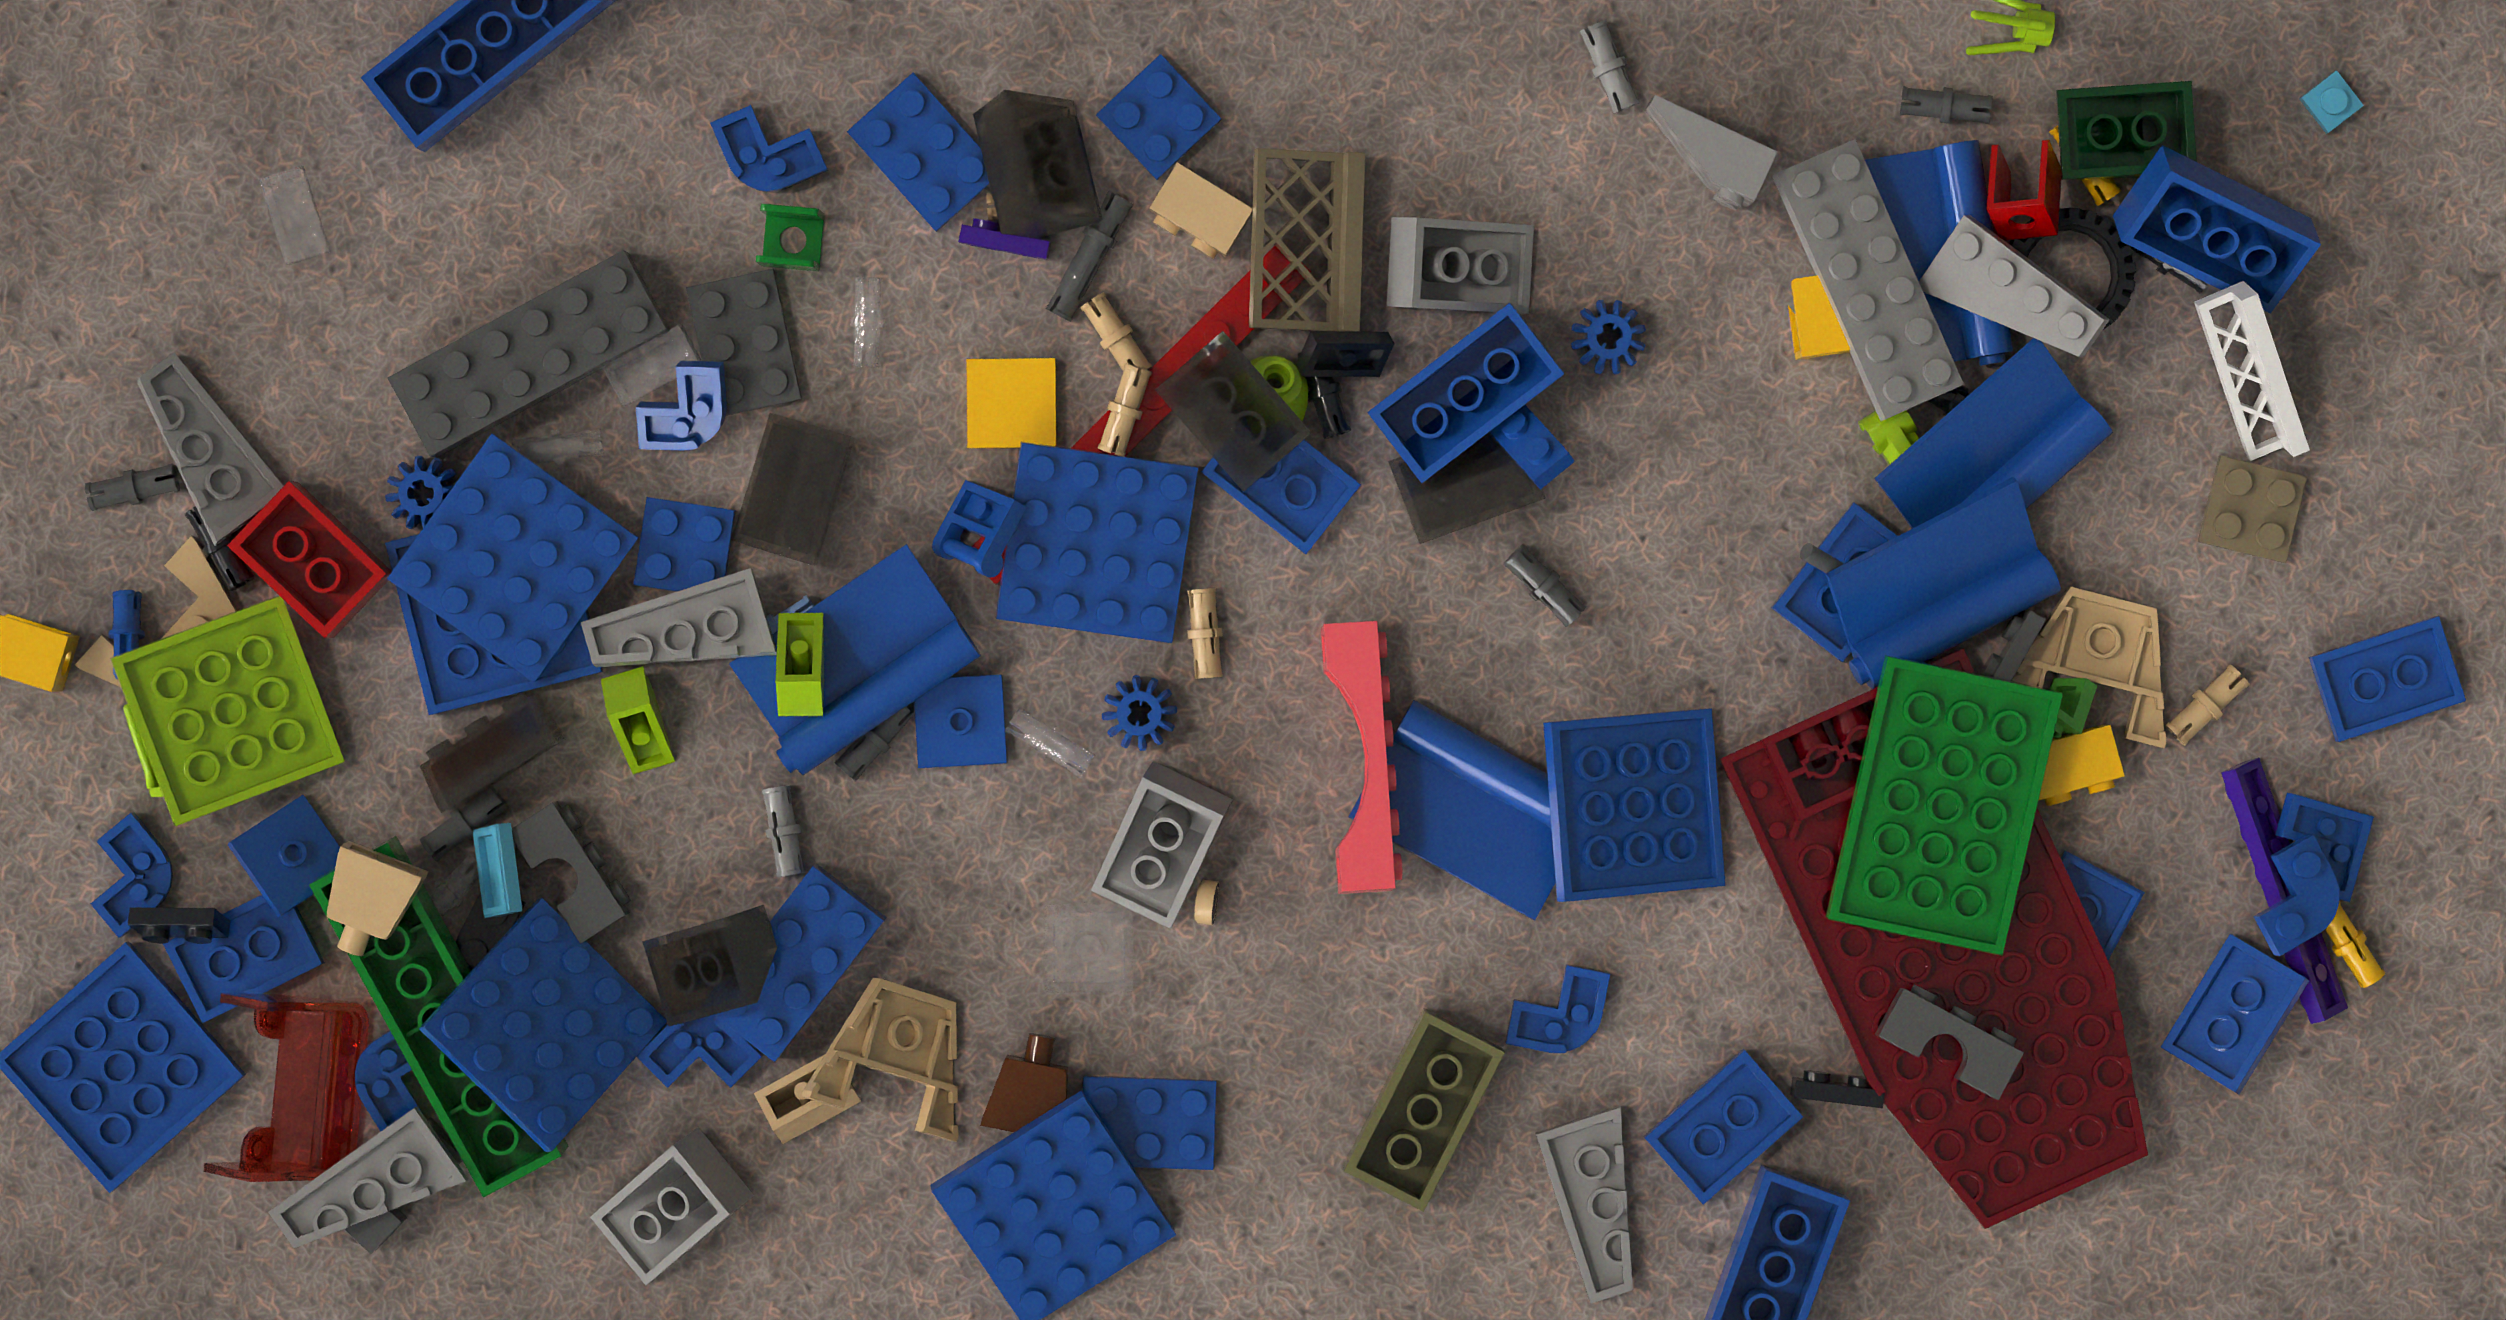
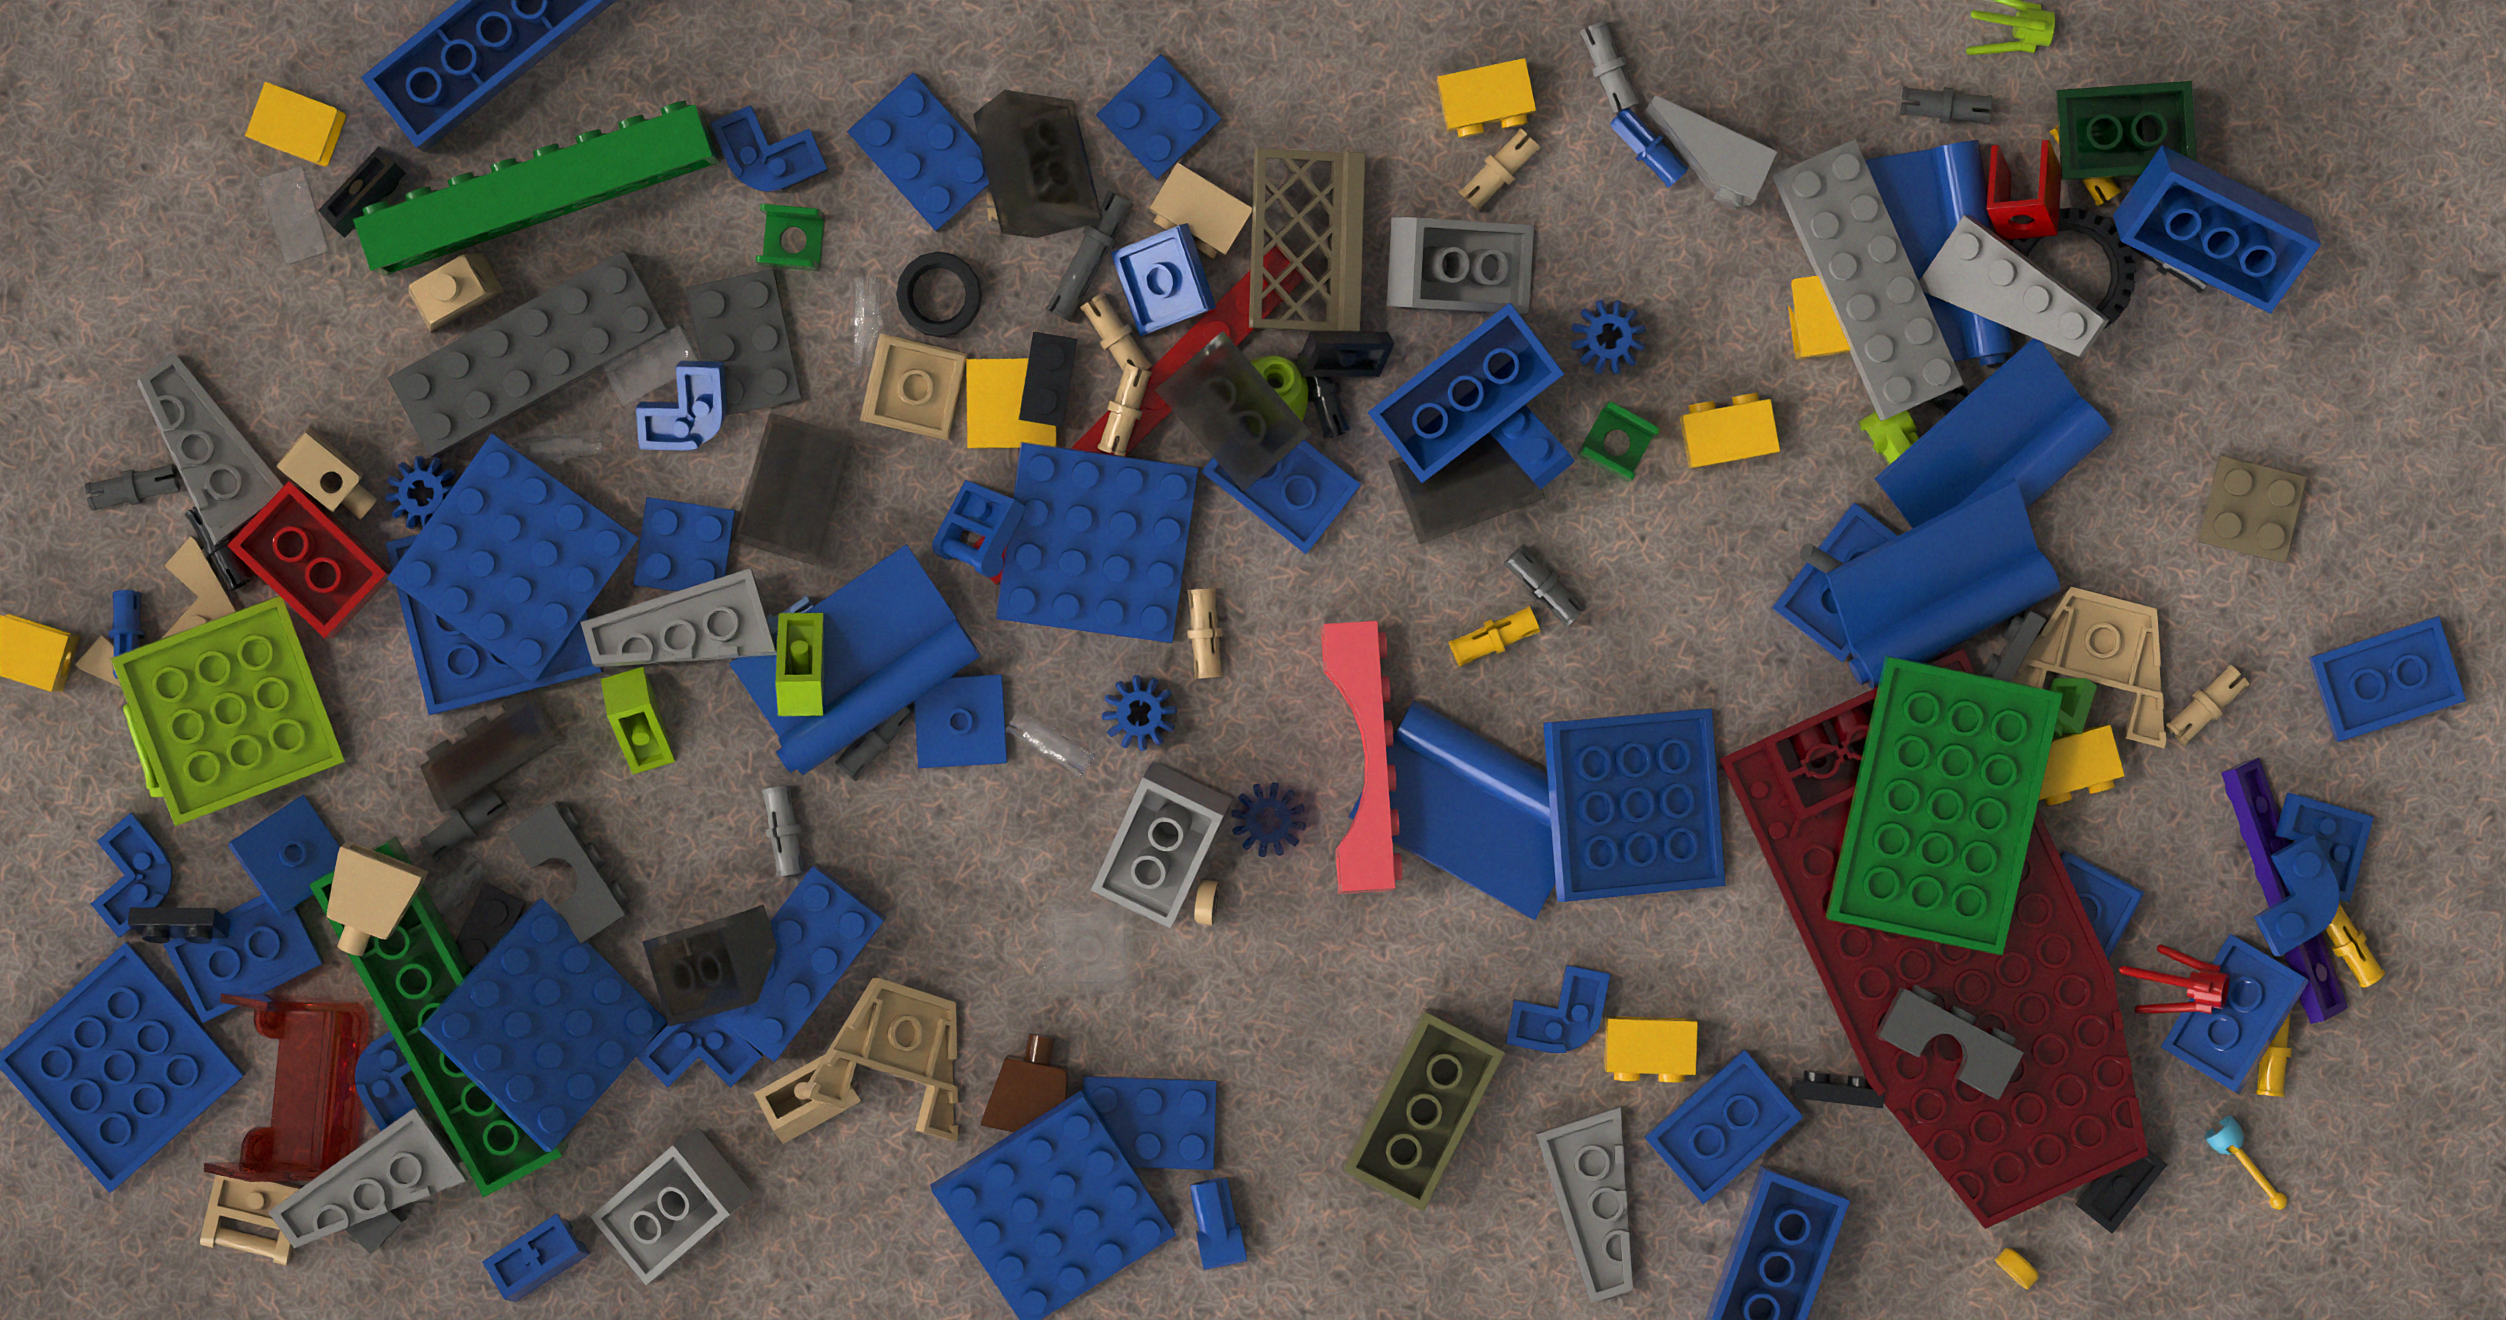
medium azure tile [473,823,523,918] -> none
dark purple plate [958,218,1051,260] -> none
white fence [2194,281,2310,461] -> none
medium azure plate [2299,70,2364,134] -> none
none -> tan plate [200,1167,302,1266]
none -> yellow piece [245,82,346,167]
none -> tan torso [276,427,378,520]
none -> black plate [318,146,406,238]
none -> green brick [353,100,720,276]
none -> tan torso [409,253,504,333]
none -> blue hinge [482,1214,590,1302]
none -> tan plate [860,334,967,441]
none -> black tyre [896,251,982,338]
none -> black plate [1019,332,1078,427]
none -> plate [1111,223,1217,336]
none -> blue piece [1190,1177,1248,1270]
none -> clear blue gear [1231,782,1306,857]
none -> yellow brick [1436,58,1536,138]
none -> yellow pin [1448,606,1541,668]
none -> tan pin [1458,128,1541,212]
none -> green piece [1578,401,1661,482]
none -> yellow brick [1604,1016,1698,1083]
none -> blue axle [1610,108,1689,188]
none -> yellow brick [1679,392,1780,469]
none -> yellow tile [1995,1248,2039,1290]
none -> black plate [2075,1148,2168,1234]
none -> red plant [2119,944,2230,1014]
none -> hinge [2204,1115,2287,1210]
none -> yellow pin [2255,1010,2292,1097]

